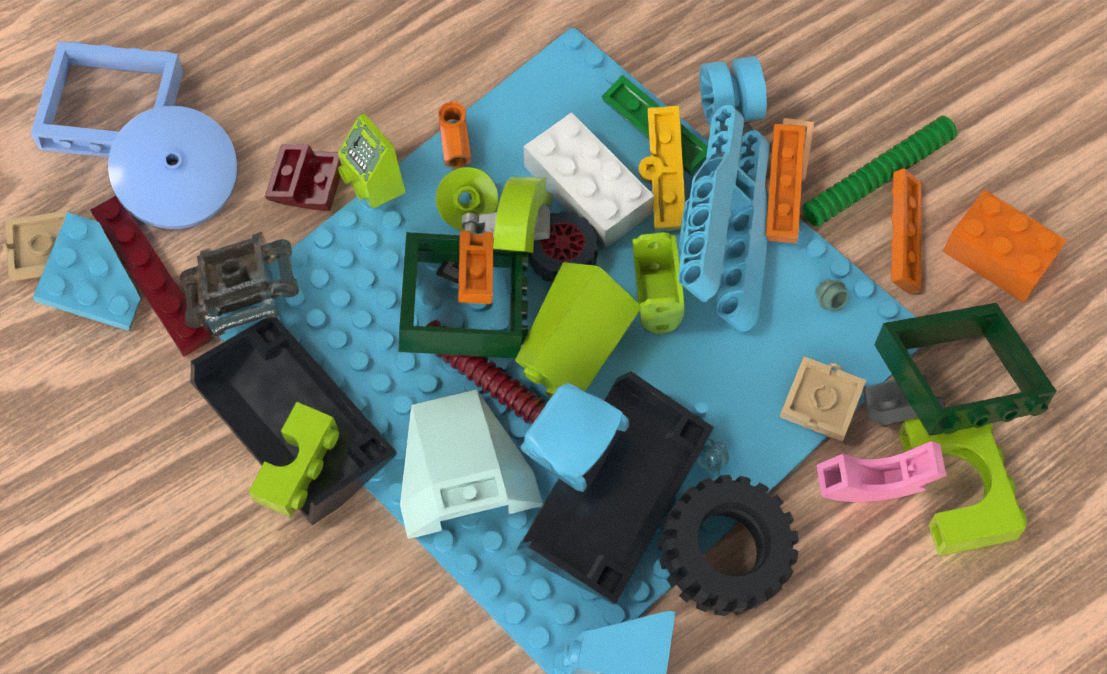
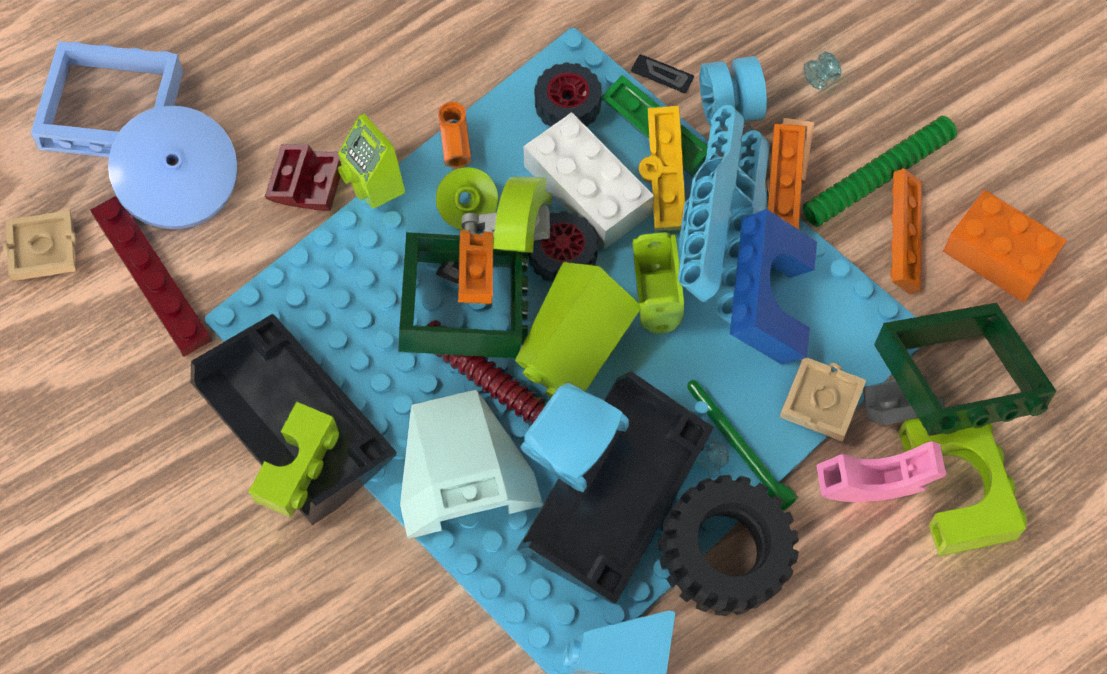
medium azure plate [33,212,140,331] -> none
clear smoke brick [180,232,299,337] -> none
sand green plate [815,279,849,311] -> none
none -> black wheel [534,62,602,127]
none -> black sticker [631,54,694,93]
none -> green piece [687,380,798,511]
none -> blue arch [730,209,817,364]
none -> clear light blue wheel [803,51,842,89]

